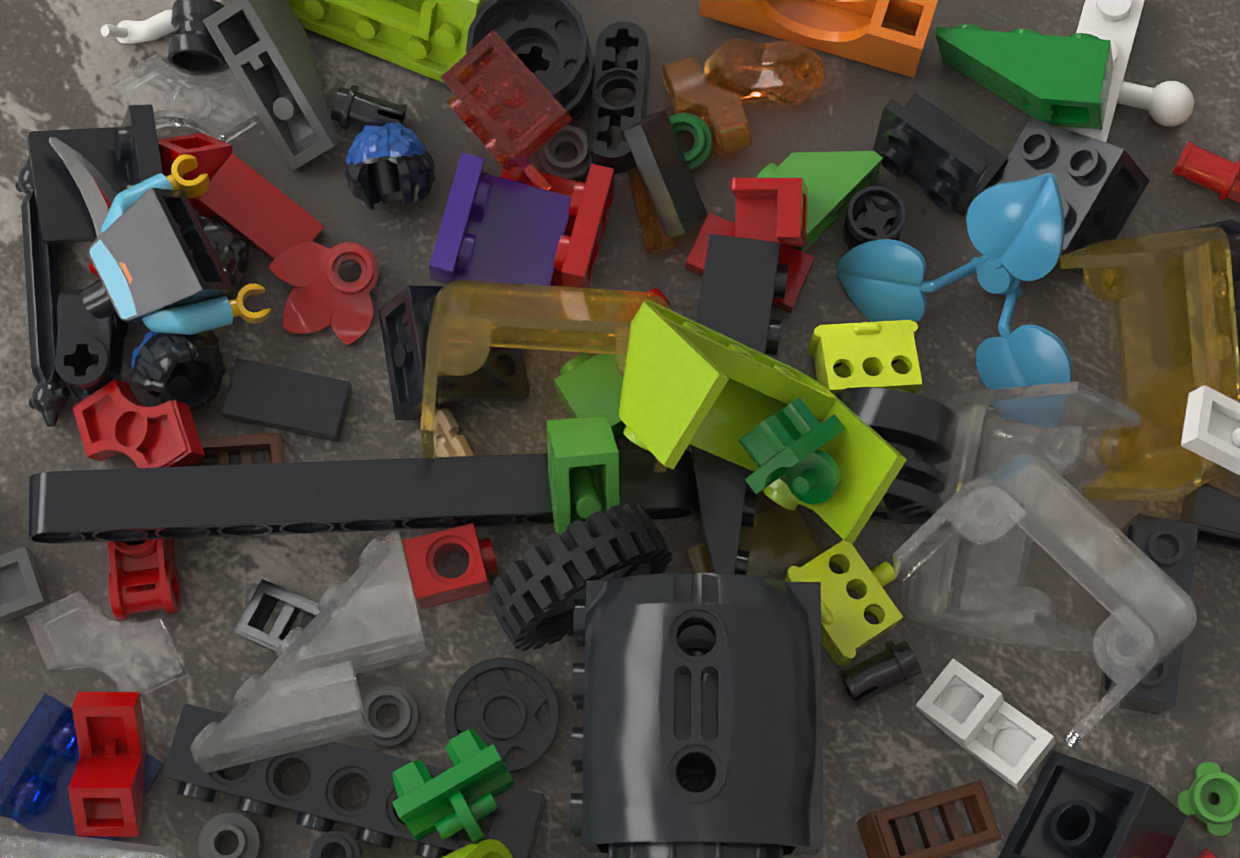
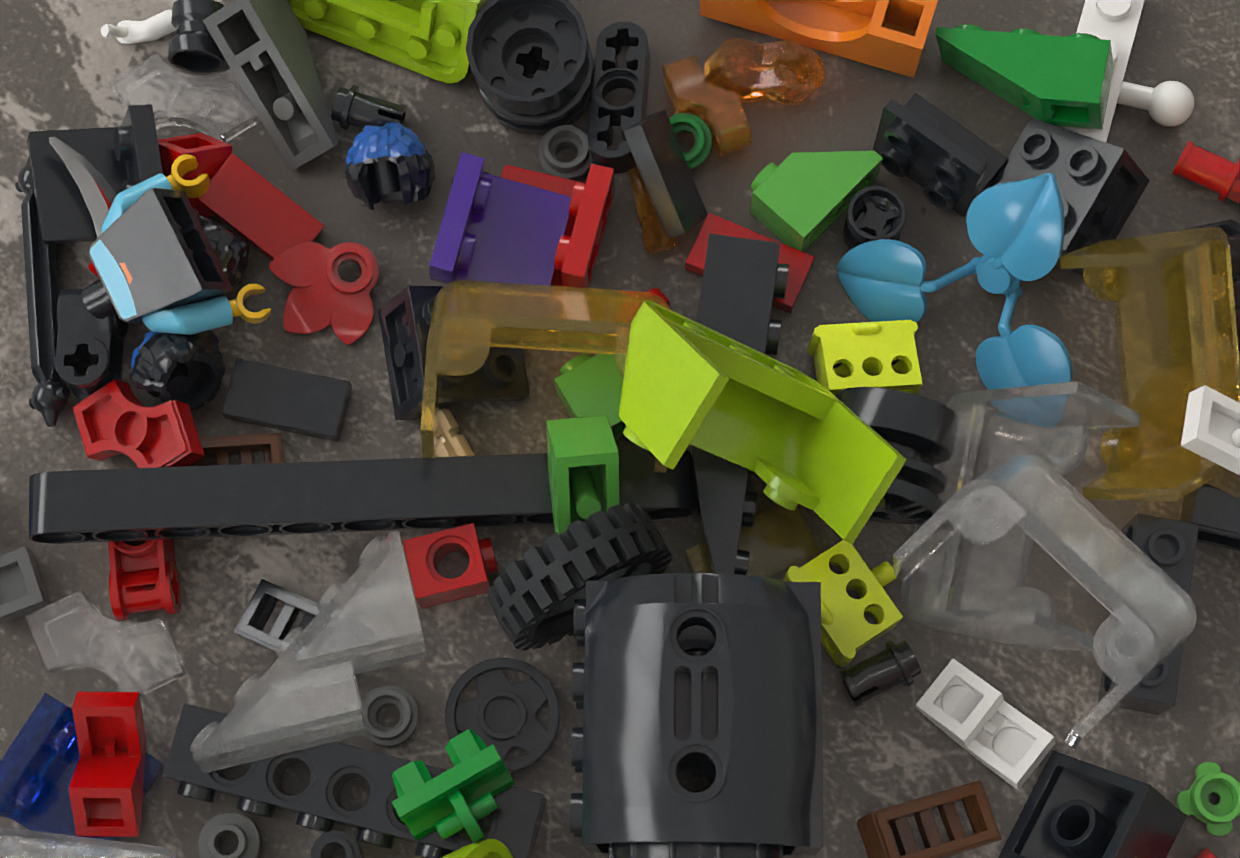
clear red bracket [440,30,572,190] -> none
red panel [731,178,808,247] -> none
green hips [738,397,846,504] -> none

